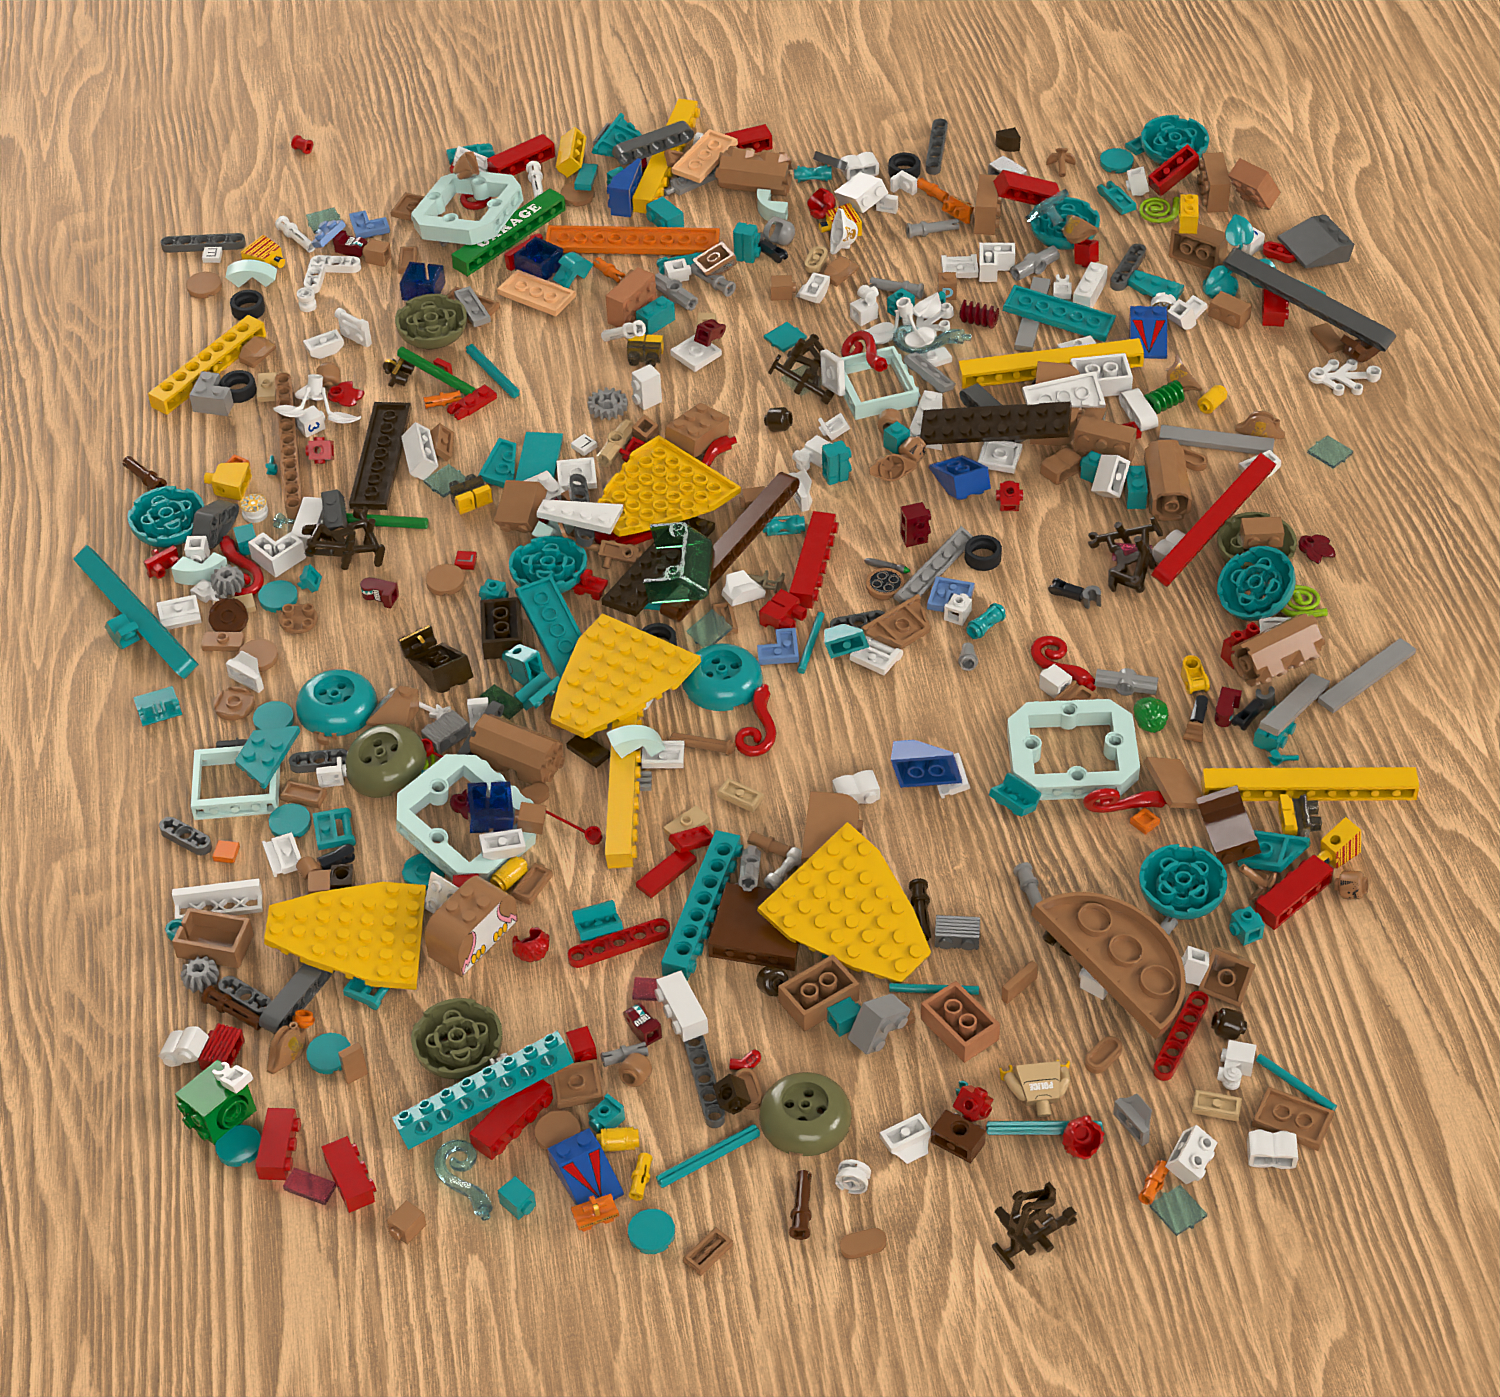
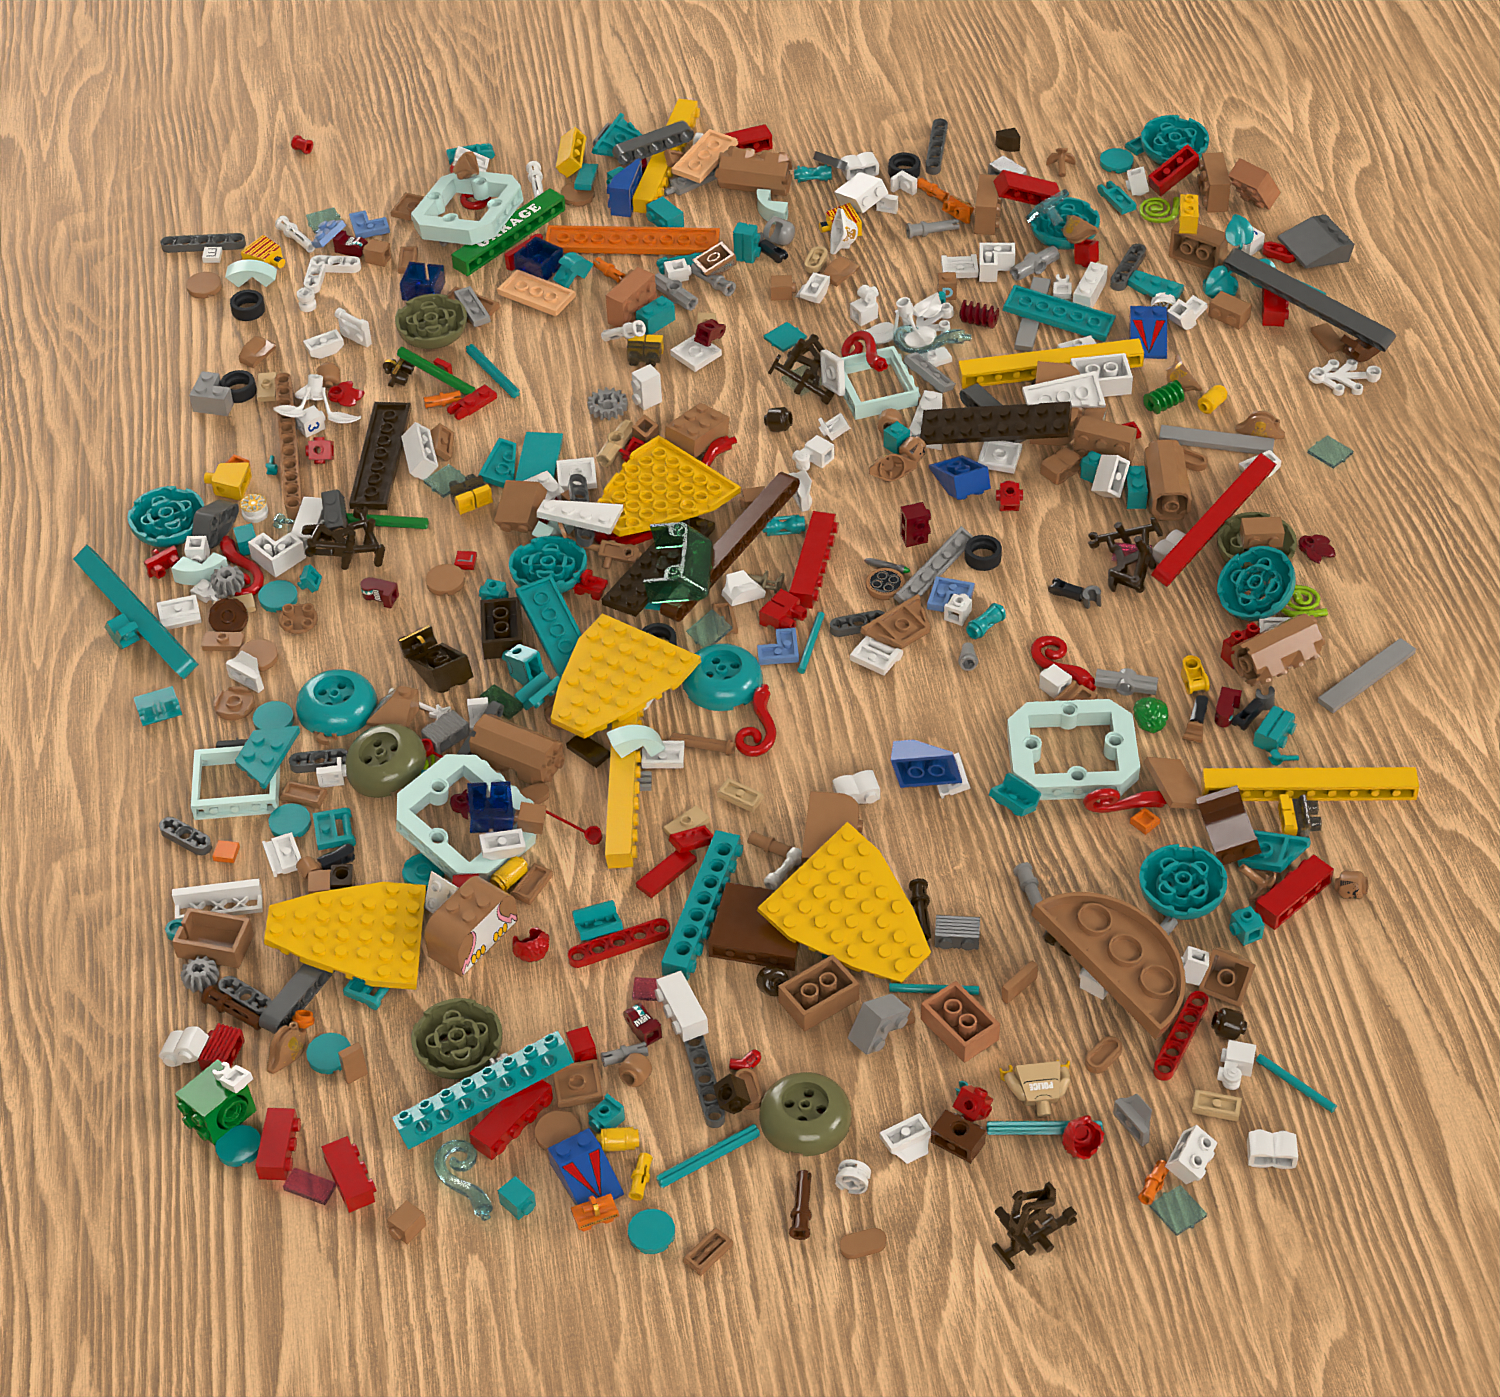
reddish brown pin [122,456,167,490] -> none
yellow brick [148,315,266,415] -> none
red brick [487,134,556,176] -> none
white tile [571,434,598,456] -> none
light grey piece [739,845,761,891] -> none
red hair [807,188,836,219] -> none
teal brick [822,440,852,485] -> none
teal slope [824,624,869,659] -> none
teal brick [827,997,861,1037] -> none
light grey pin [869,277,924,299] -> none
teal brick [887,288,915,320] -> none
white beam [1119,388,1158,432] -> none
medium nougat tile [1251,1086,1335,1151] -> none
light grey tile [1259,673,1330,736] -> none
yellow torso [1317,817,1361,868] -> none

